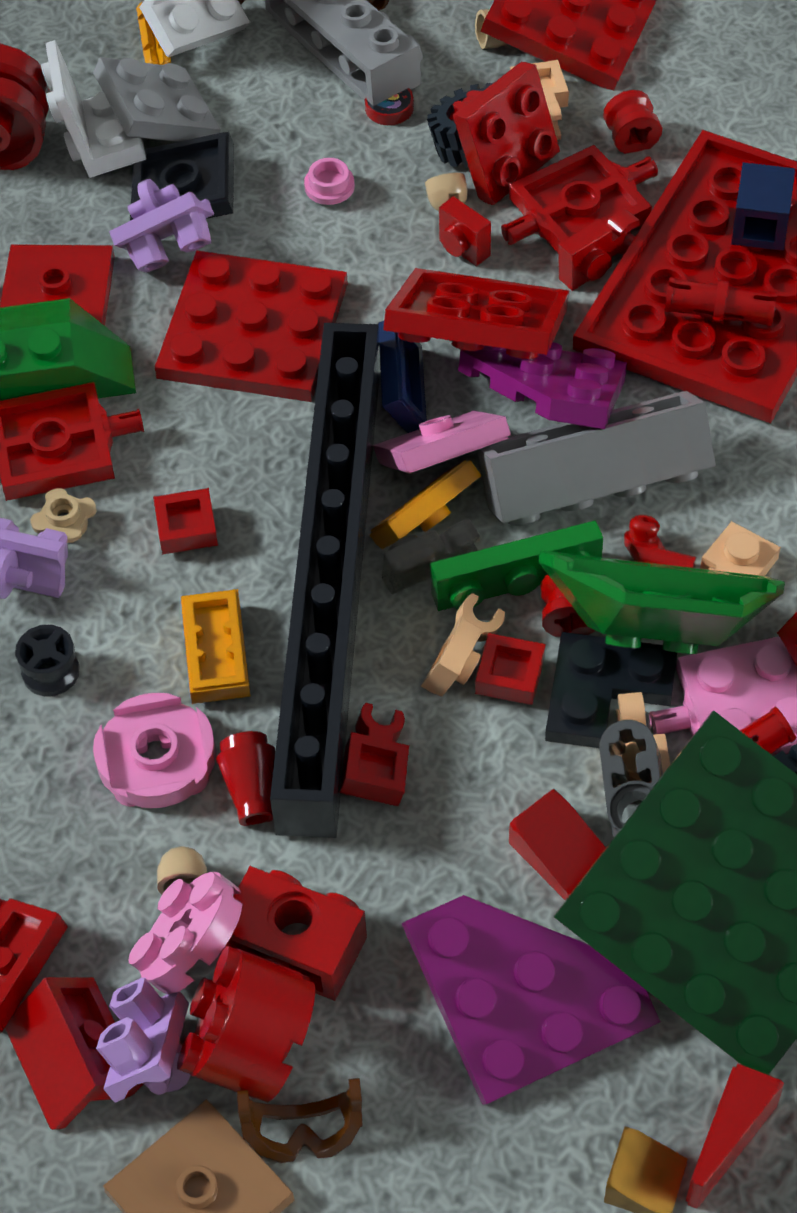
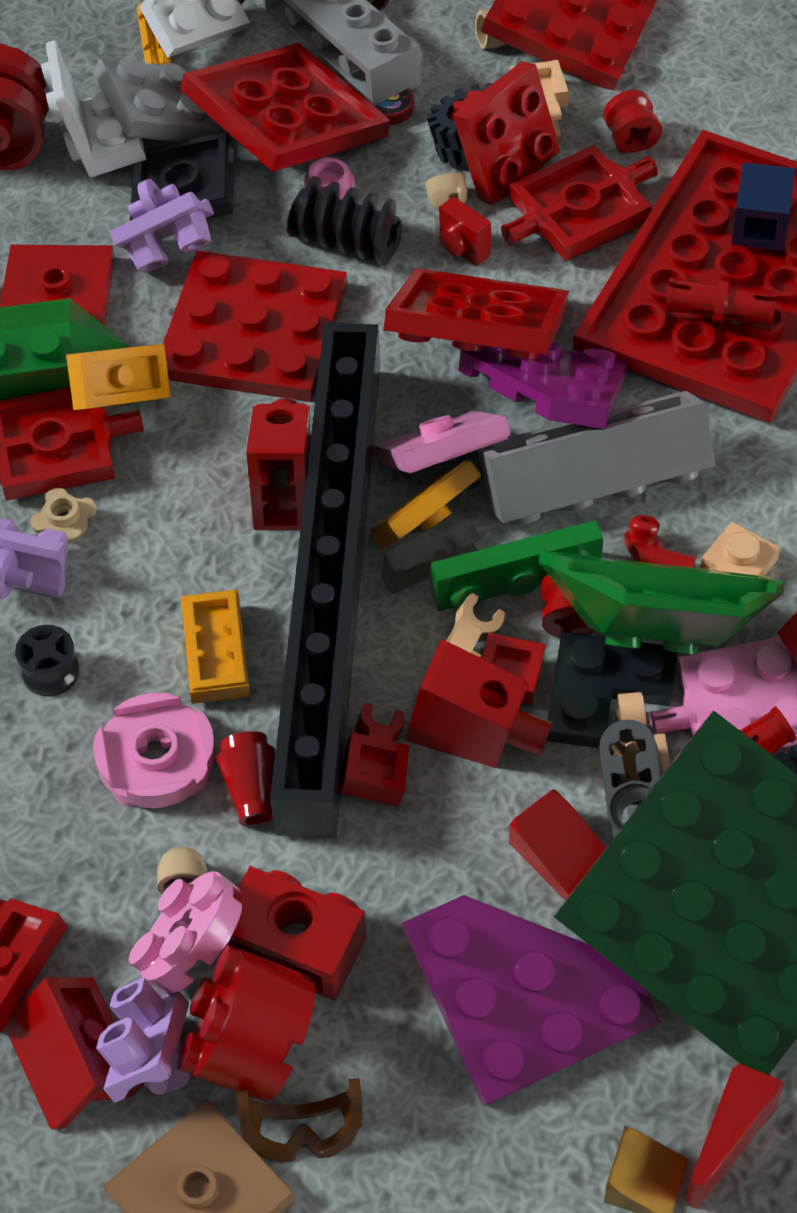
red plate [153,488,218,555] -> none
dark blue tile [378,321,427,433] -> none
red plate [558,209,640,291] -> none
none -> light orange plate [66,344,171,410]
none -> red plate [181,43,391,172]
none -> red torso [246,398,311,530]
none -> black piece [286,176,402,265]
none -> red torso [404,639,552,768]

